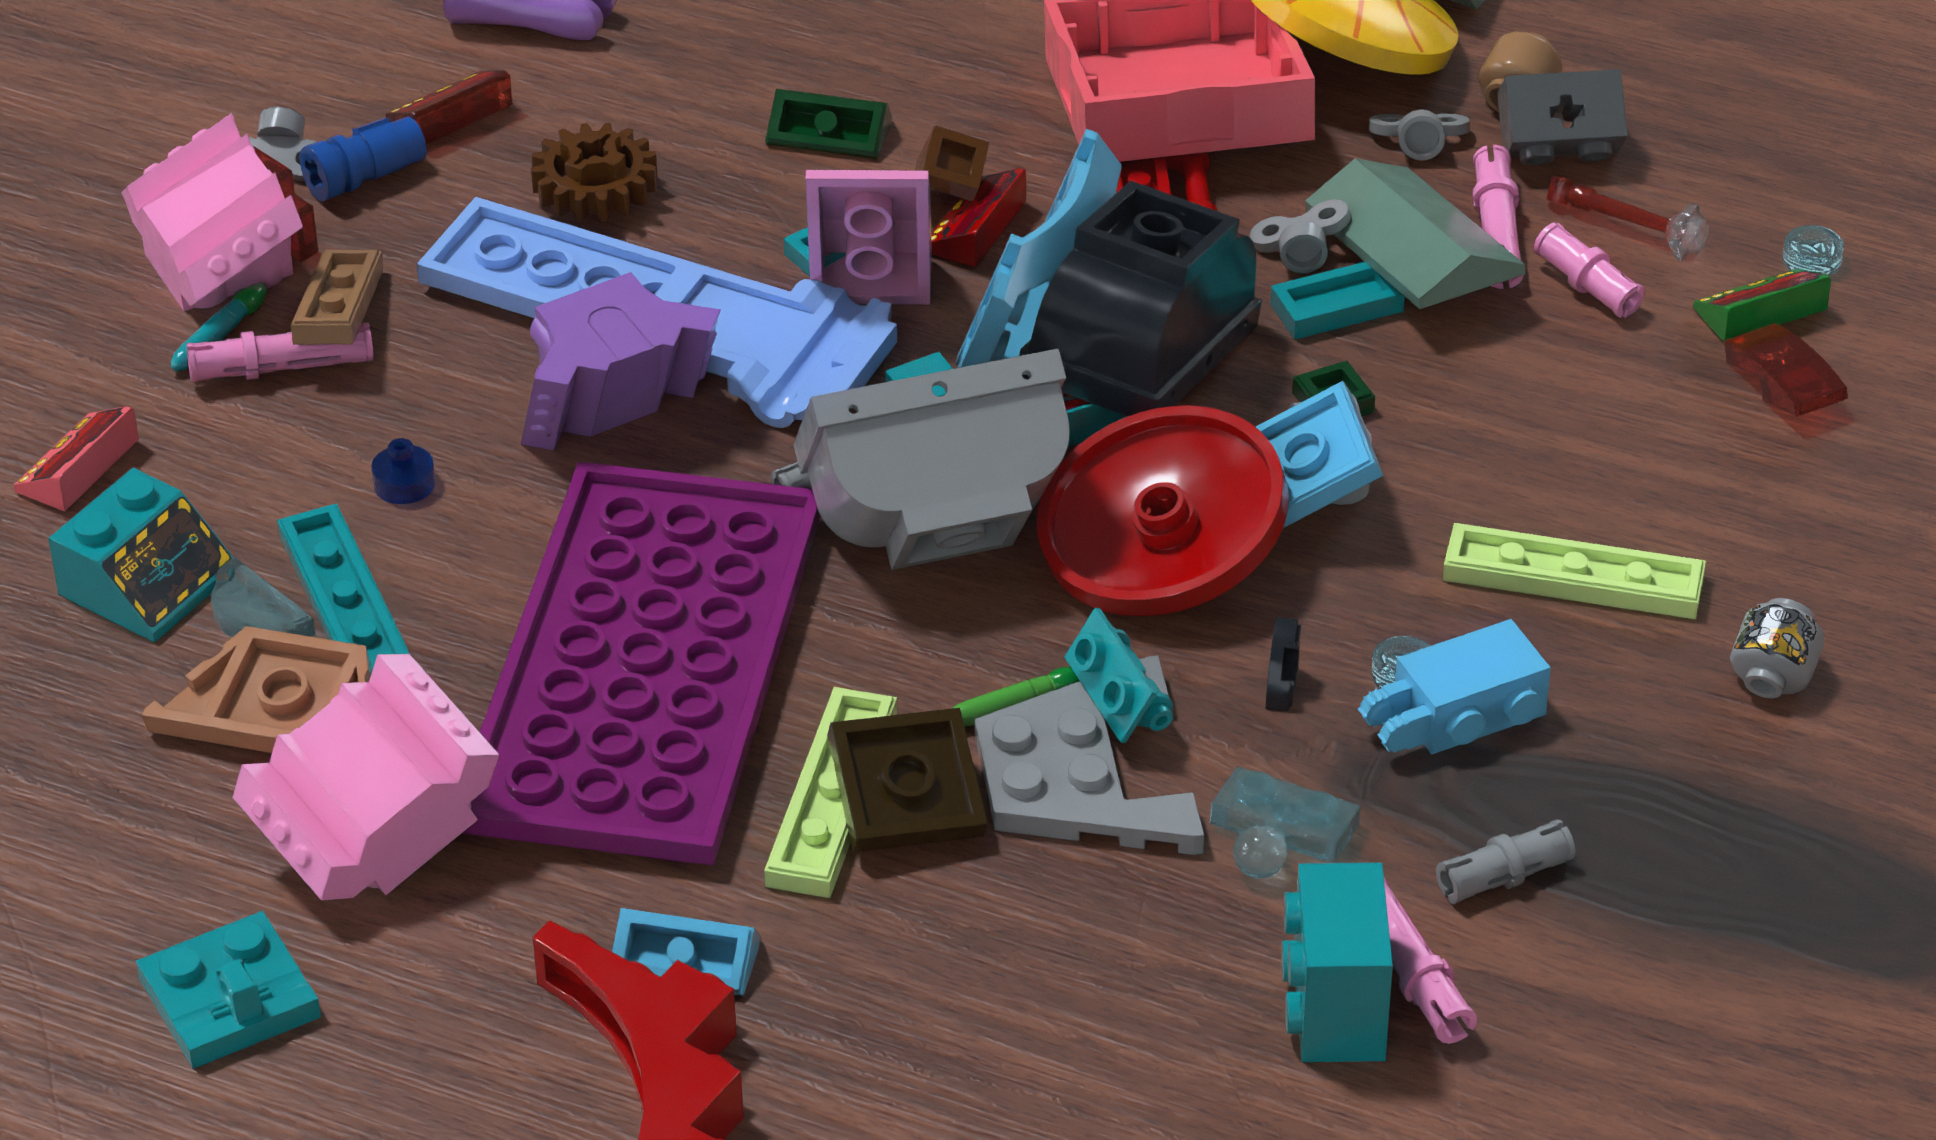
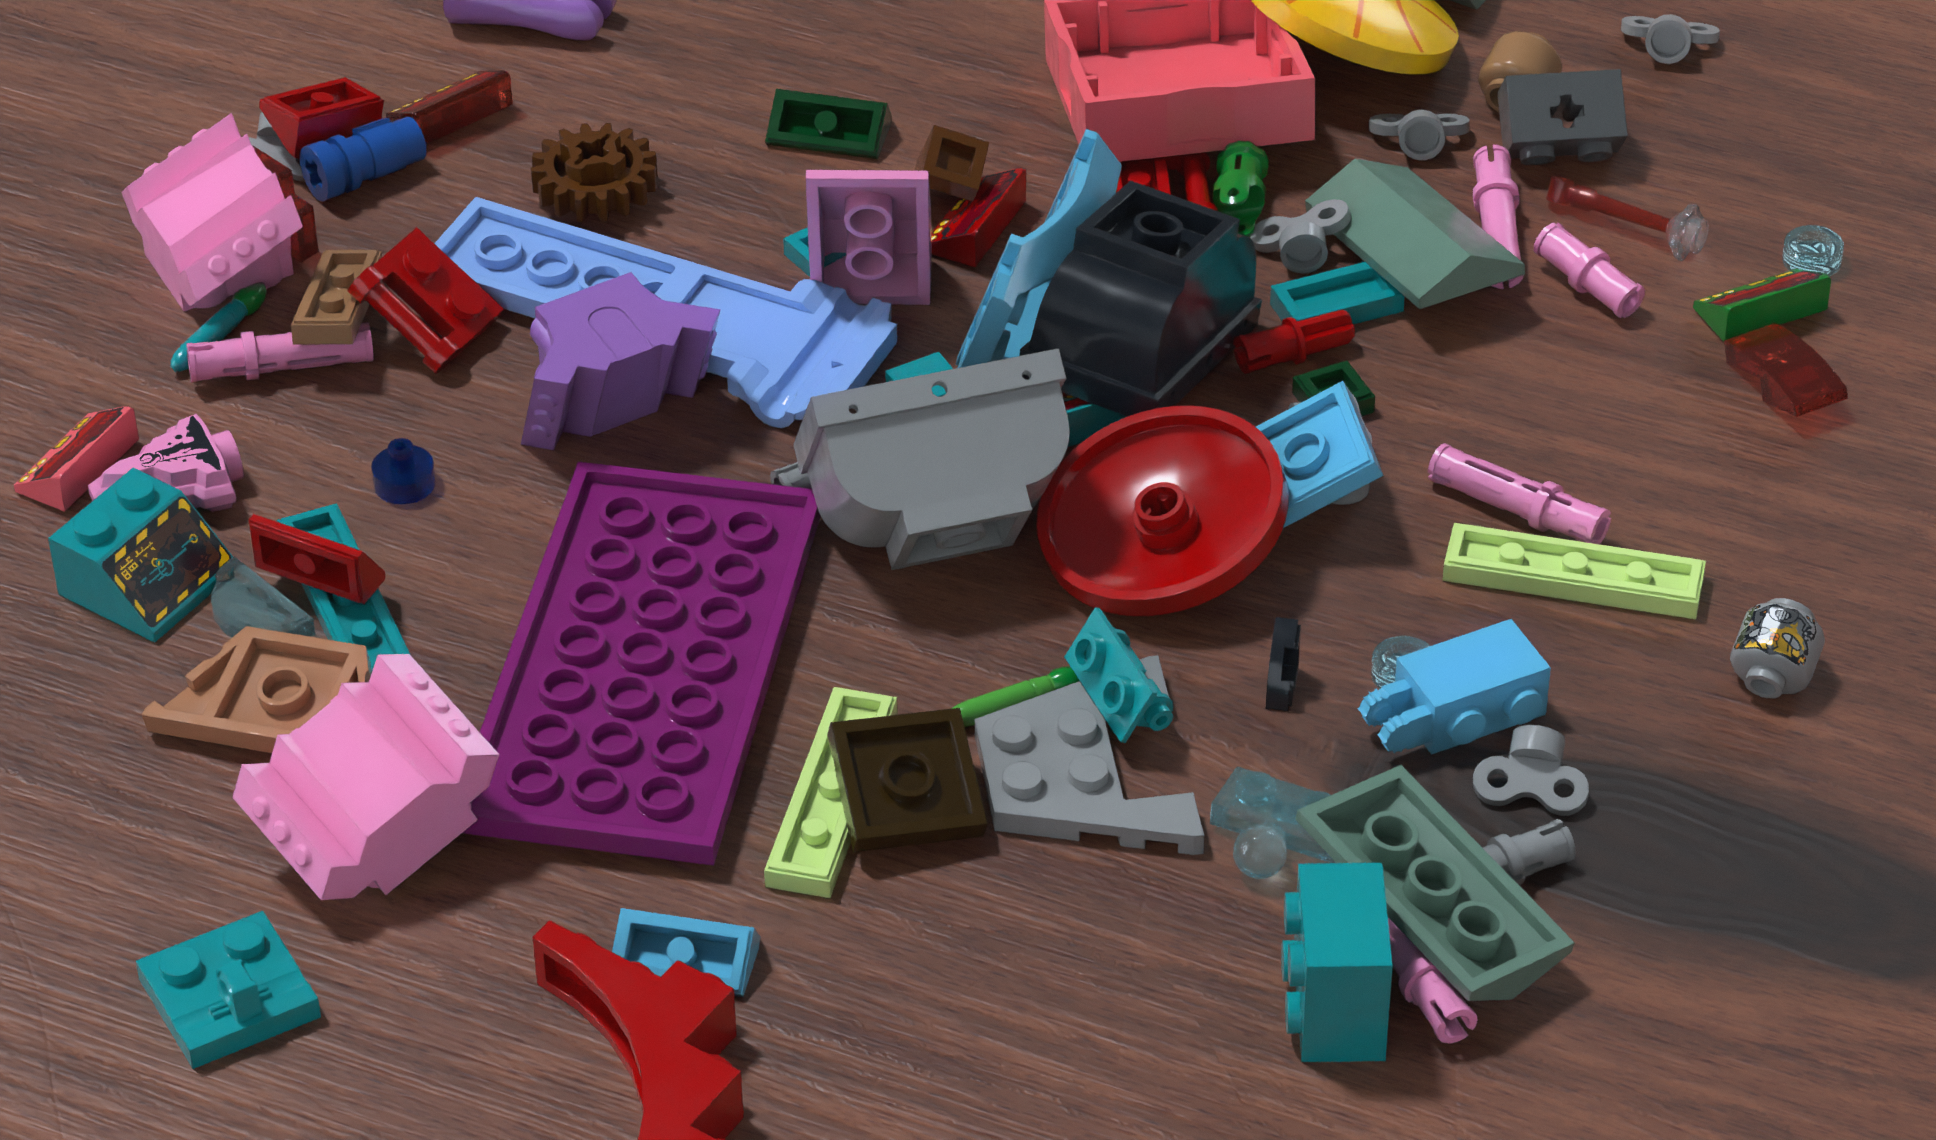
none -> bright pink rock [88,414,244,512]
none -> red slope [248,514,386,604]
none -> red slope [259,77,384,159]
none -> red plate [347,227,504,374]
none -> green piece [1213,141,1269,236]
none -> red axle [1233,309,1355,374]
none -> sand green slope [1295,765,1575,1001]
none -> bright pink pin [1428,443,1611,544]
none -> light grey piece [1473,725,1589,816]
none -> light grey piece [1620,14,1720,64]

